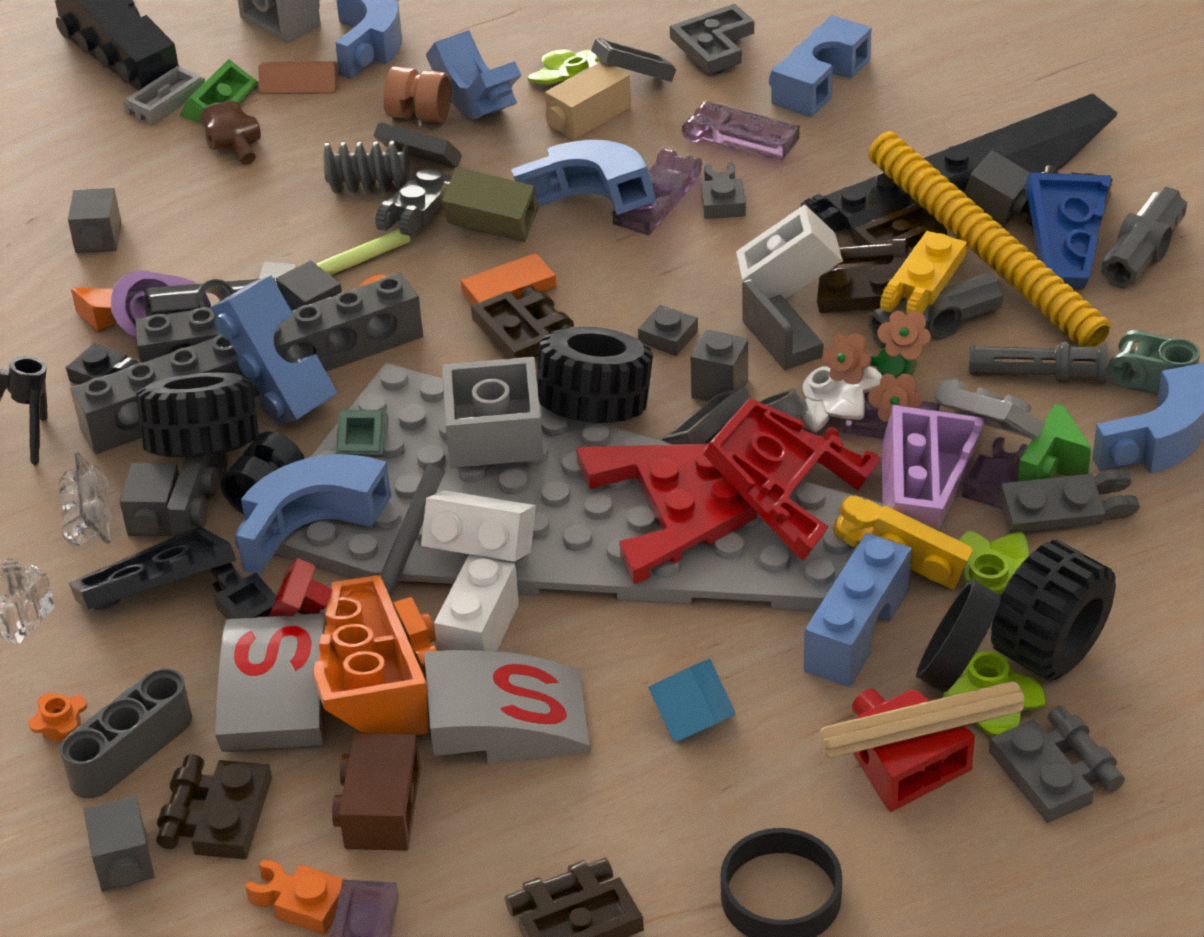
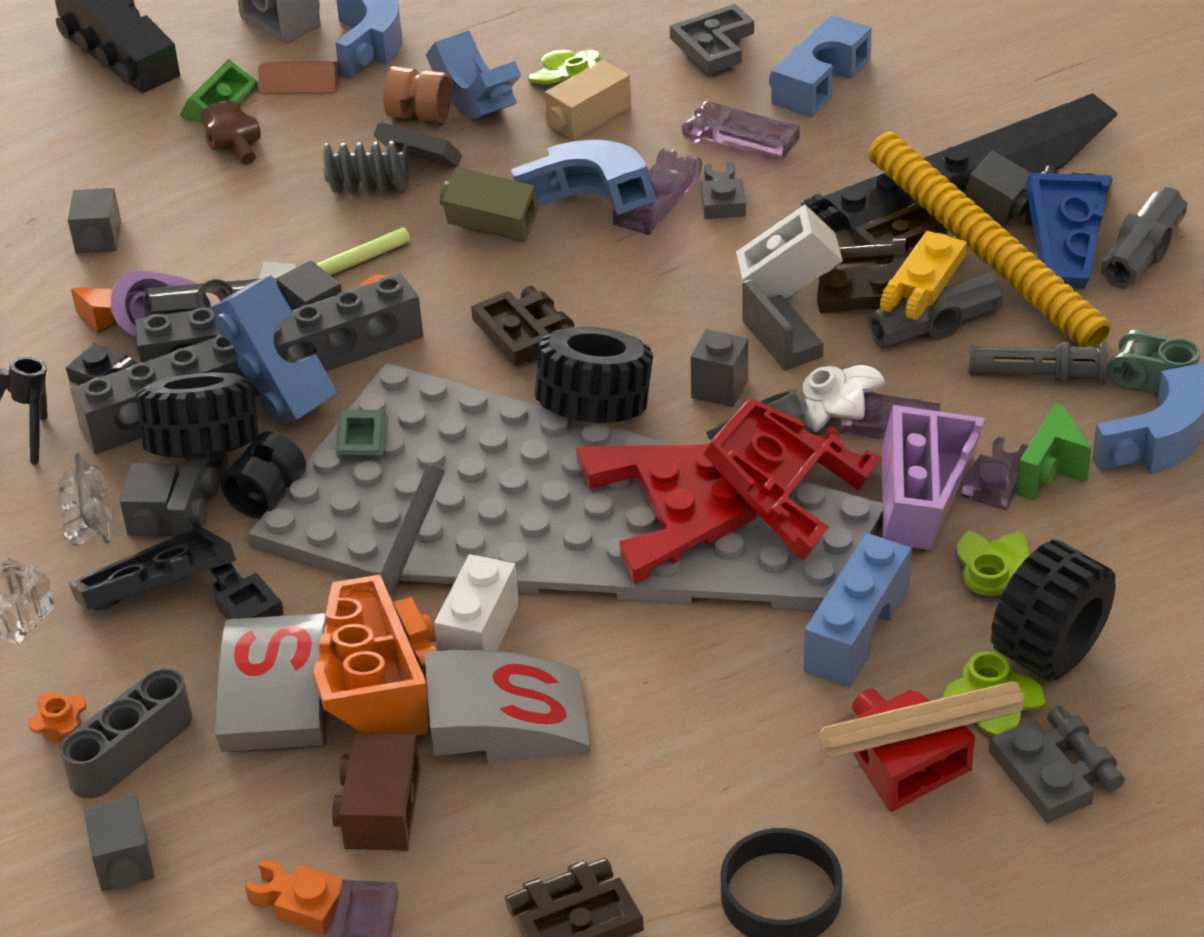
light grey tile [123,66,205,125] -> none
dark brown plate [156,754,272,859] -> none
medium blue arch [235,454,391,575] -> none
red tile [269,558,332,617] -> none
dark grey hinge [375,169,452,236] -> none
white brick [421,490,536,562] -> none
light grey brick [442,357,544,468] -> none
orange tile [461,253,557,305] -> none
dark grey tile [591,38,677,82] -> none
dark grey plate [638,305,698,356] -> none
dark azure panel [648,659,735,742] -> none
dark grey tile [662,388,751,445] -> none
nougat plant [822,311,931,421] -> none
yellow hinge [832,495,973,590] -> none
black tyre [916,579,1001,693] -> none
light grey hinge [934,378,1045,440] -> none
dark grey hinge [998,469,1140,534] -> none

